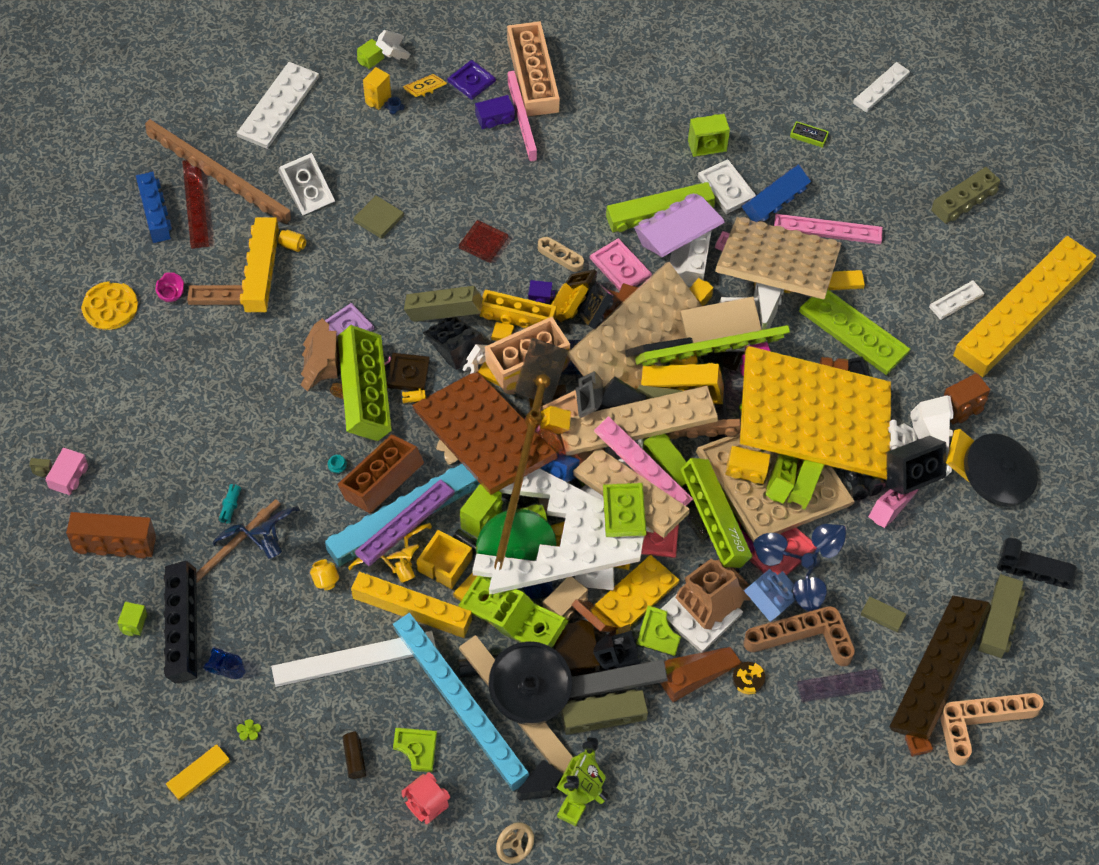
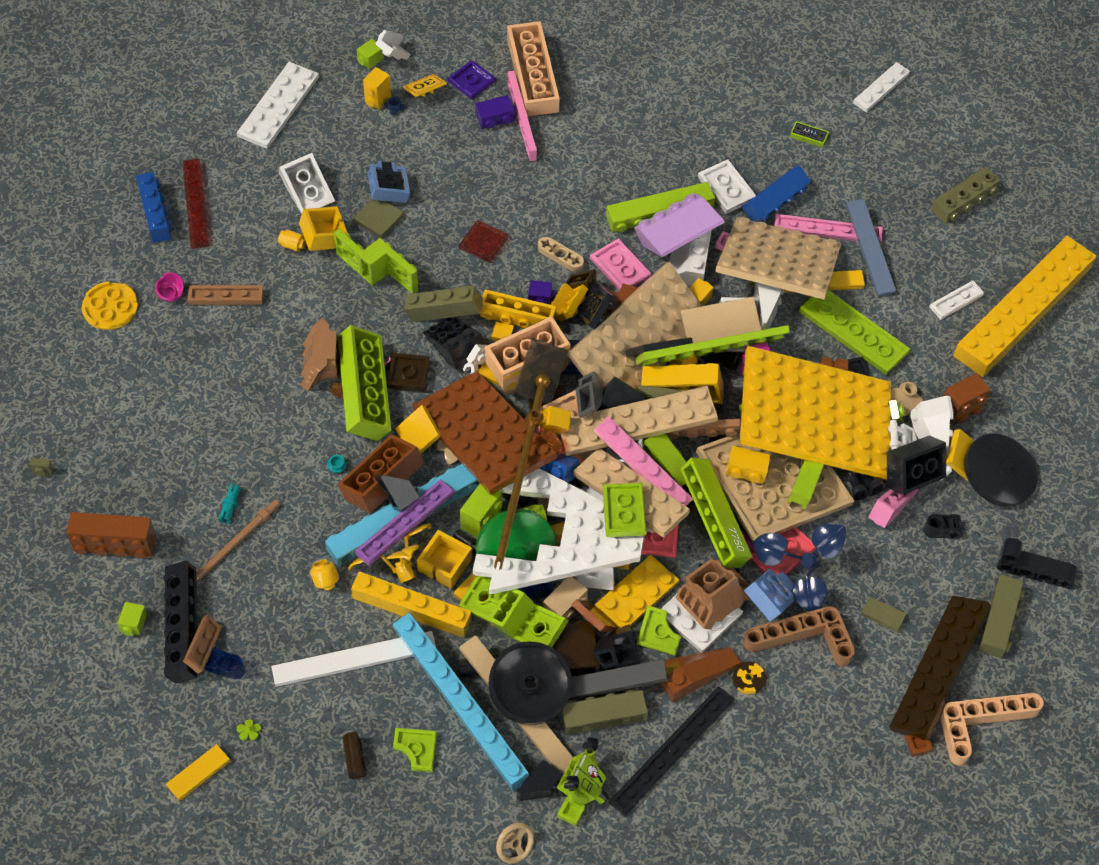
bright pink brick [45,448,88,495] -> none
medium nougat plate [145,119,291,224] -> none
dark blue plant [213,506,300,559] -> none
yellow brick [240,217,279,312] -> none
lavender tile [325,303,374,337] -> none
coral brick [401,772,450,824] -> none
yellow pin [402,388,426,404] -> none
lime brick [688,114,730,157] -> none
lime slope [766,454,798,504] -> none
clear purple tile [797,669,882,702] -> none
none -> medium nougat tile [183,614,222,674]
none -> yellow piece [299,206,348,251]
none -> lime bracket [334,229,419,294]
none -> piece [368,161,410,203]
none -> black slope [374,474,420,510]
none -> yellow tile [395,405,441,454]
none -> black tile [609,686,734,817]
none -> sand blue tile [846,199,896,297]
none -> plate [889,400,906,423]
none -> tan plate [891,382,923,416]
none -> black piece [923,514,963,539]

